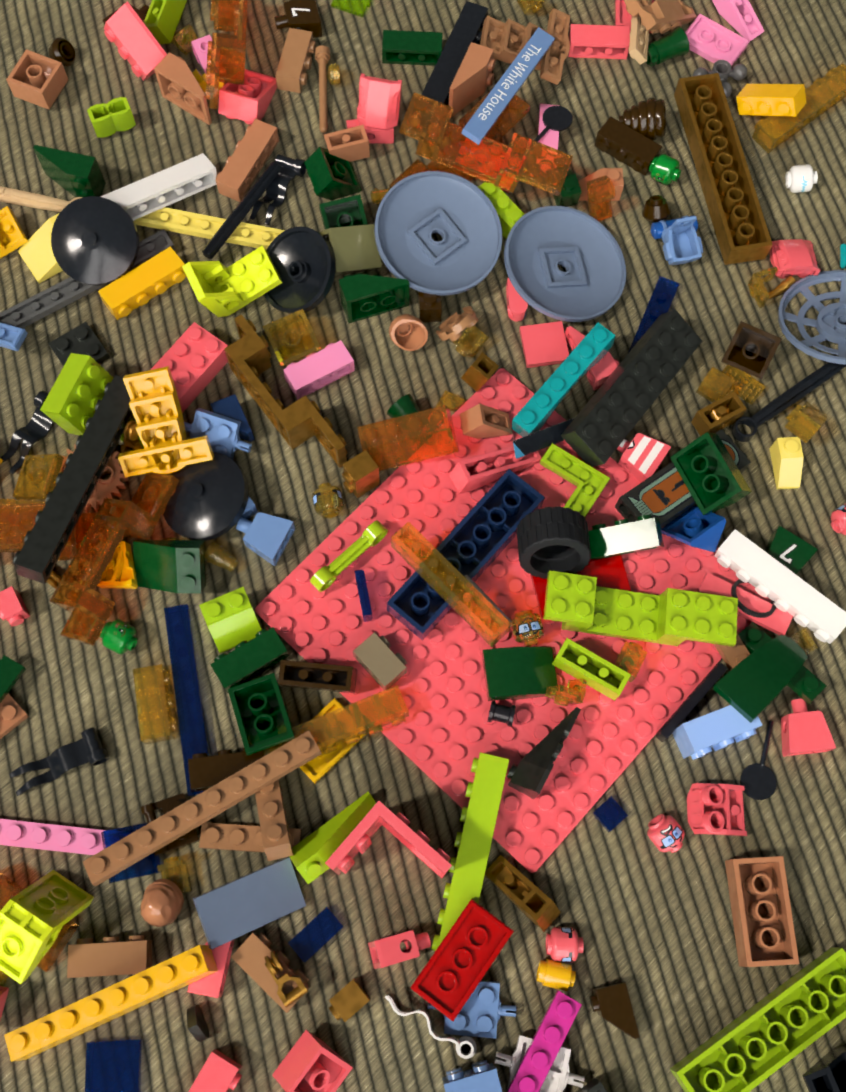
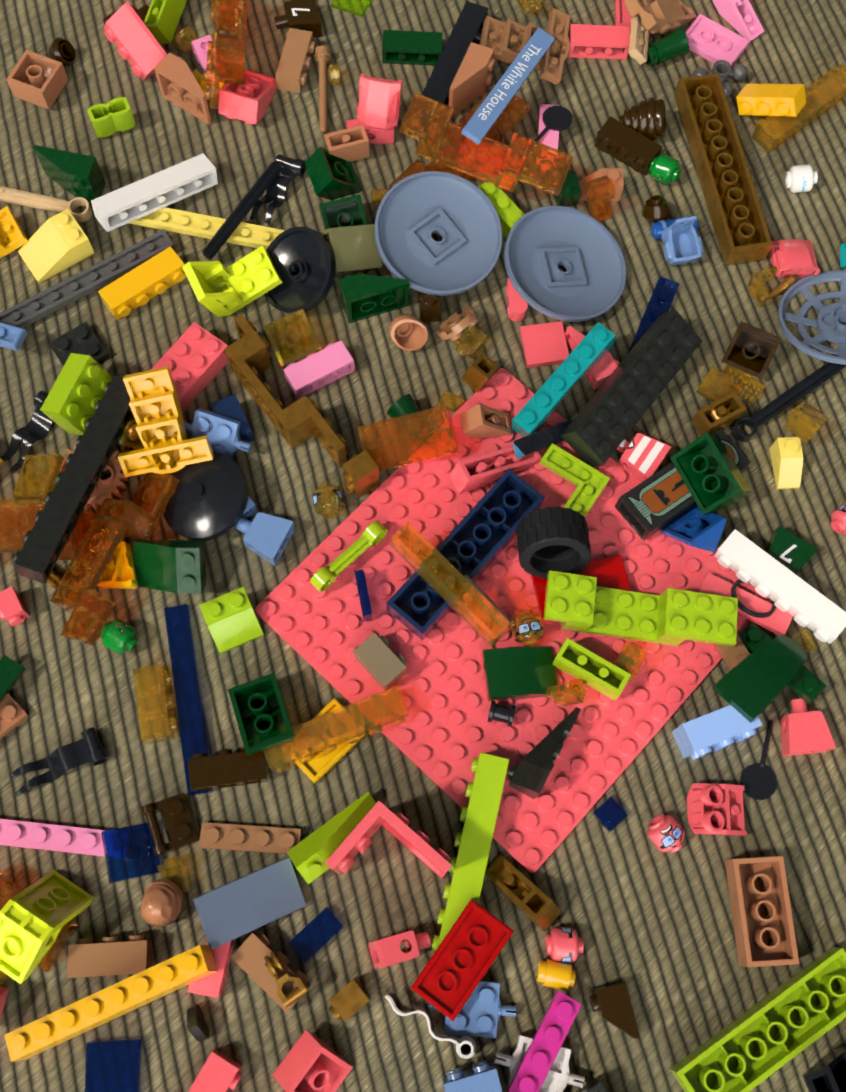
black dish [51,196,139,286] -> none
medium nougat plate [83,731,322,886] -> none
clear yellow cone [205,541,240,572] -> none
dark green brick [210,627,289,693] -> none
nougat brick [216,118,279,202] -> none
medium nougat brick [255,779,293,861] -> none
dark brown brick [278,660,357,694] -> none
brick [588,515,664,560] -> none
black tile [656,663,728,742] -> none

